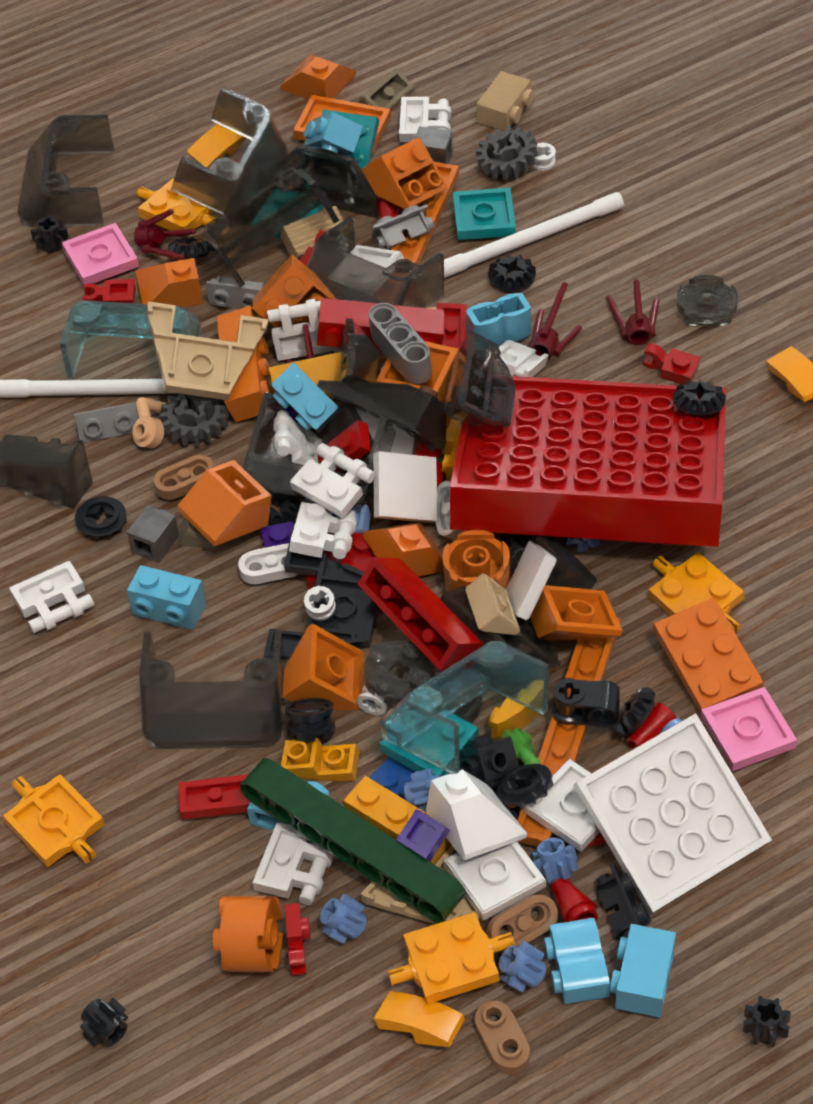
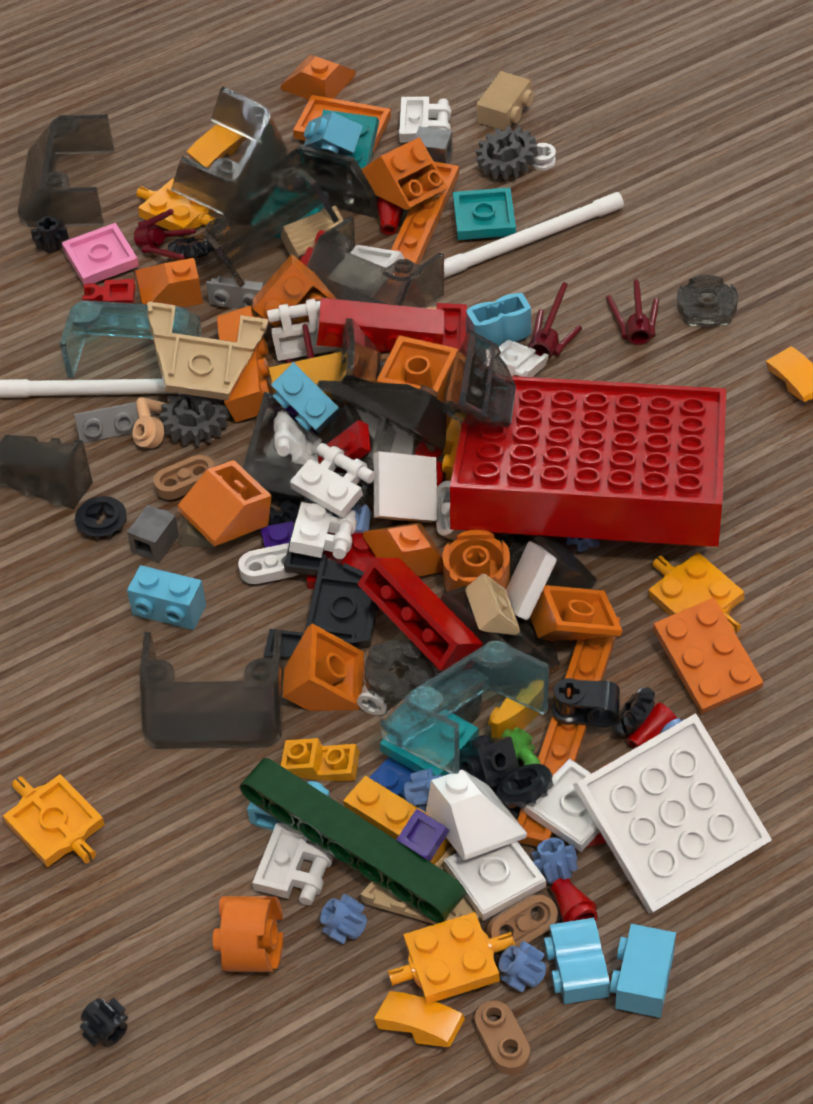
white plate [9,561,95,634] -> none
red plate [178,774,250,820] -> none
red plate [284,903,311,976] -> none
black wheel [285,698,336,742] -> none
white bush [304,586,336,621] -> none
dark tan slope [358,68,415,109] -> none
light grey beam [368,303,432,384] -> none
light grey hinge [371,204,434,250] -> none
black gear [488,253,536,292] -> none
black hinge [596,864,652,940] -> none
red plate [643,343,701,385] -> none
black gear [673,379,726,416] -> none
bright pink plate [701,687,797,771] -> none
black gear [742,996,791,1047] -> none

